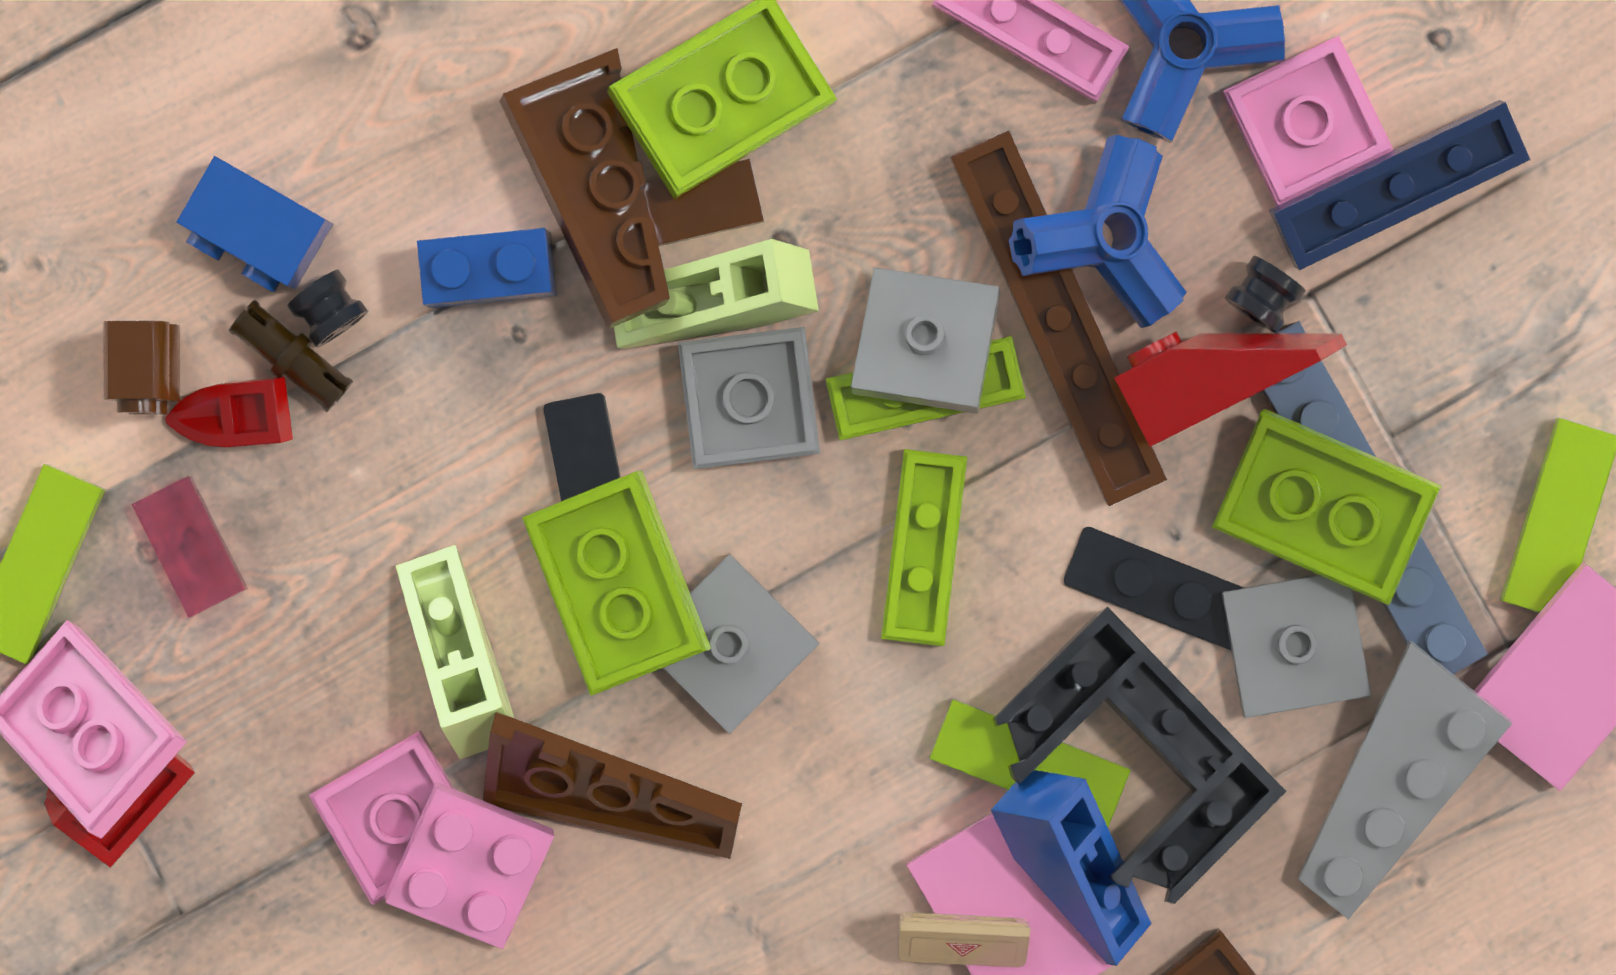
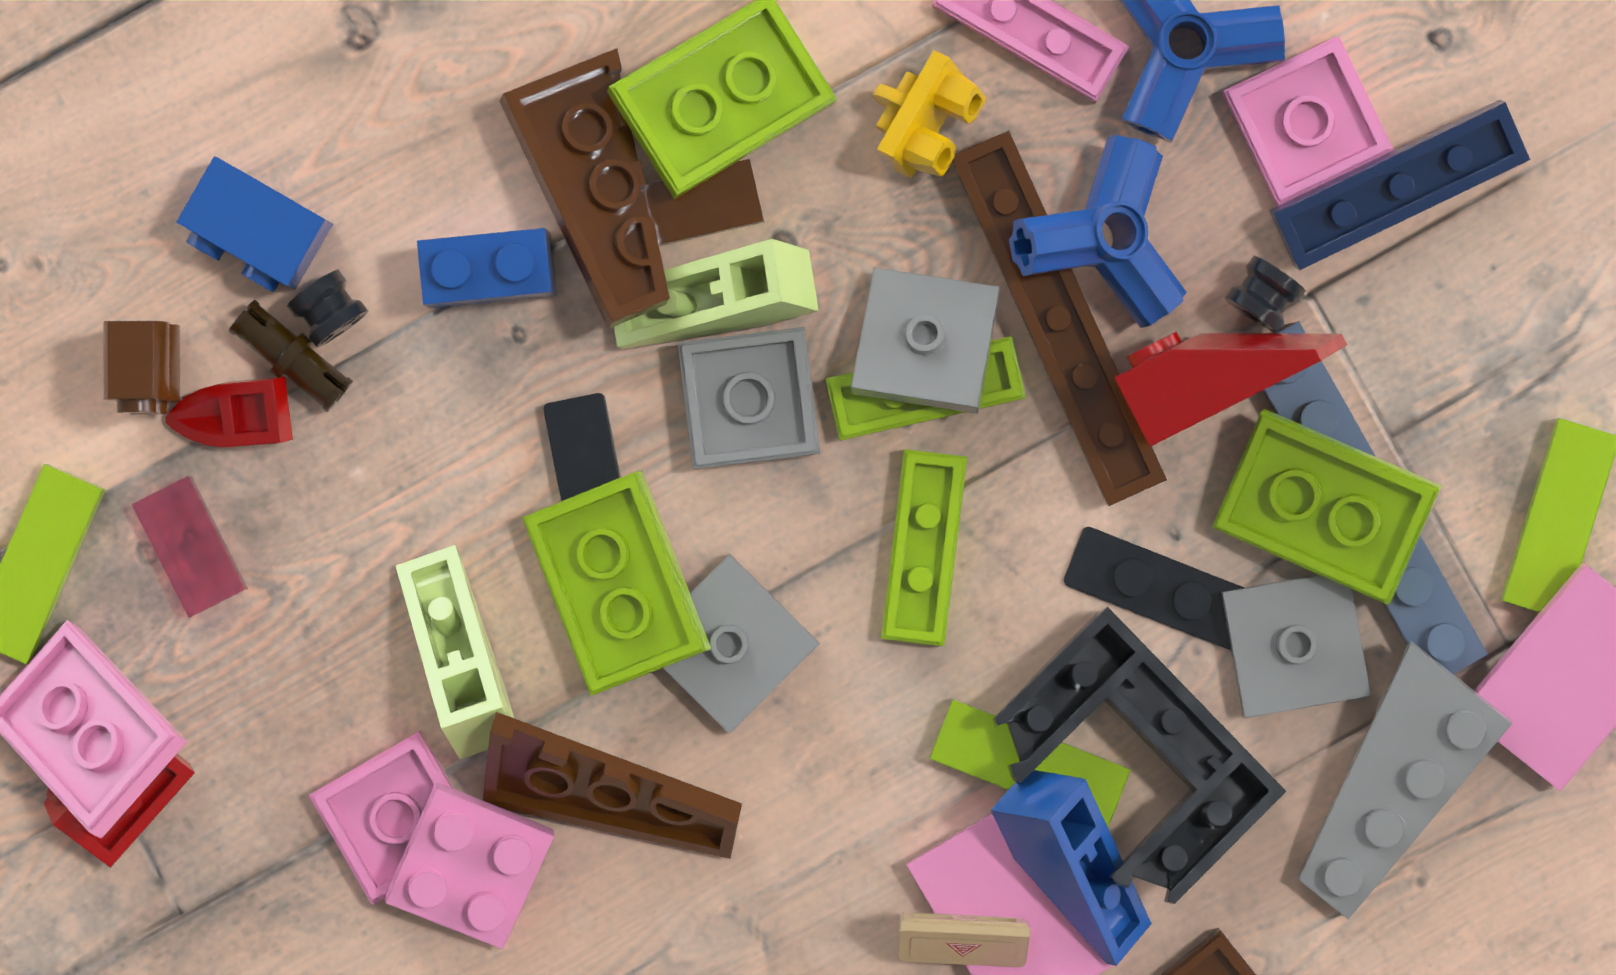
none -> yellow hips [872,50,986,179]

